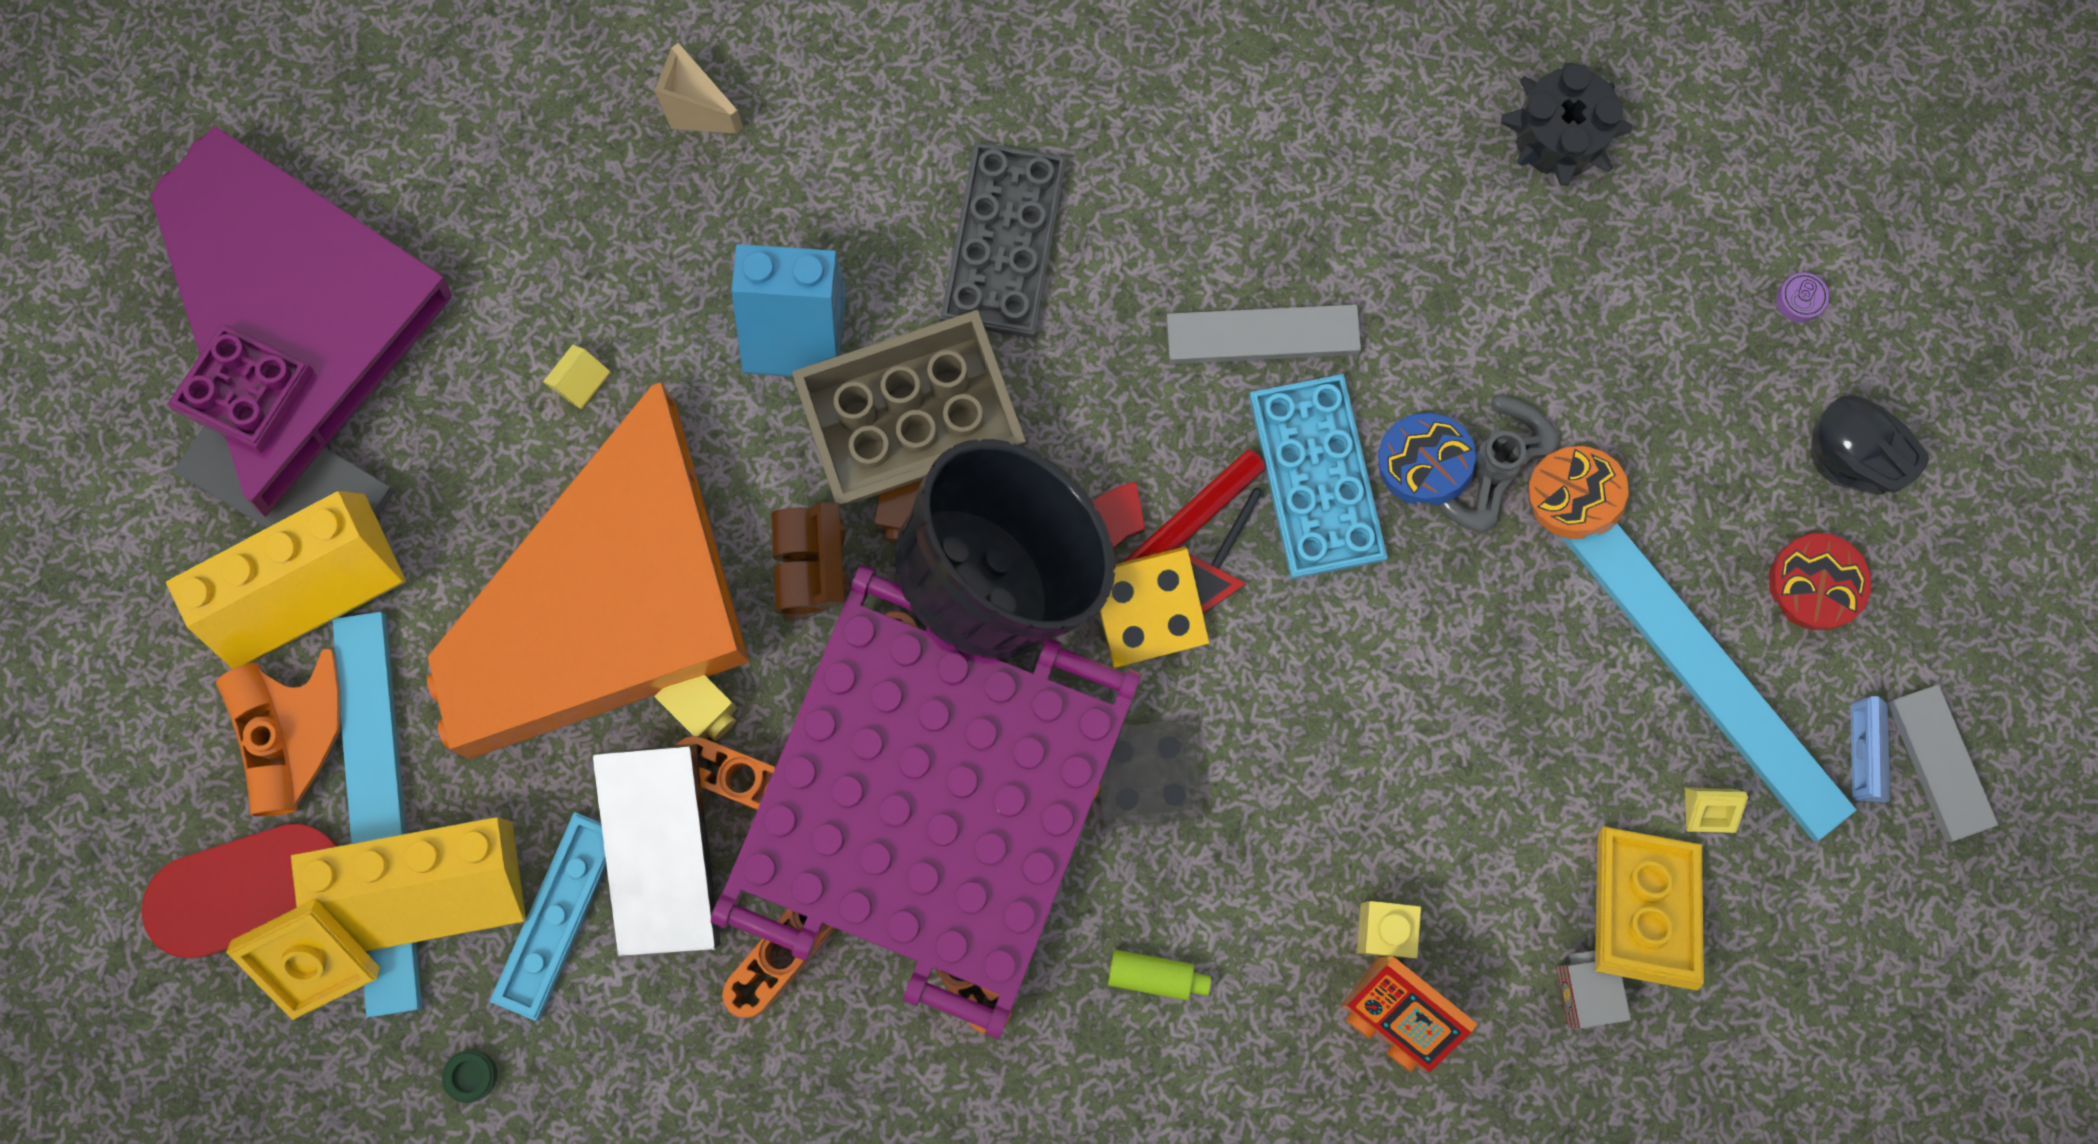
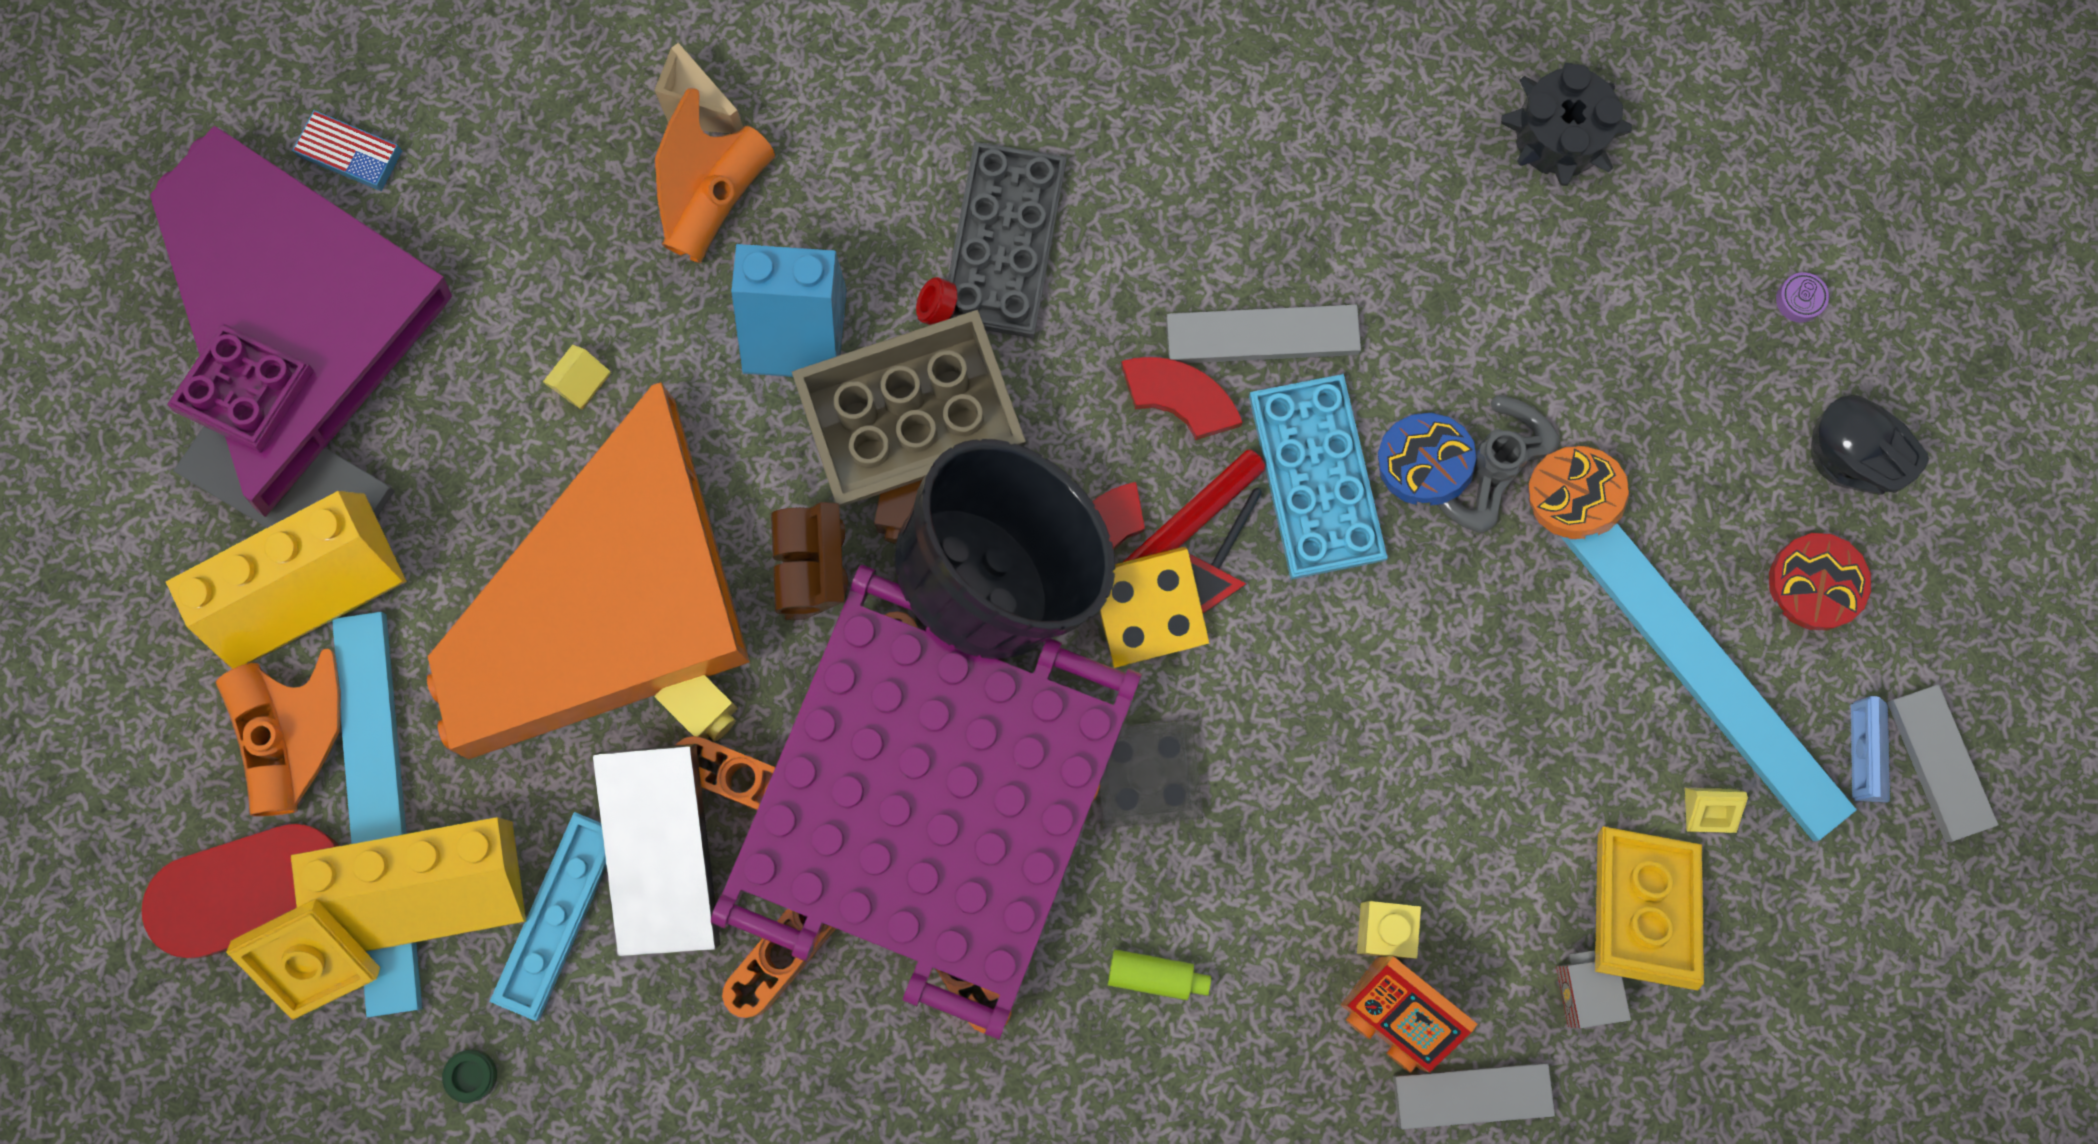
none -> tile [292,110,402,191]
none -> orange pin [655,88,775,263]
none -> red tile [916,277,957,325]
none -> red tile [1121,357,1243,440]
none -> light grey tile [1393,1063,1555,1129]

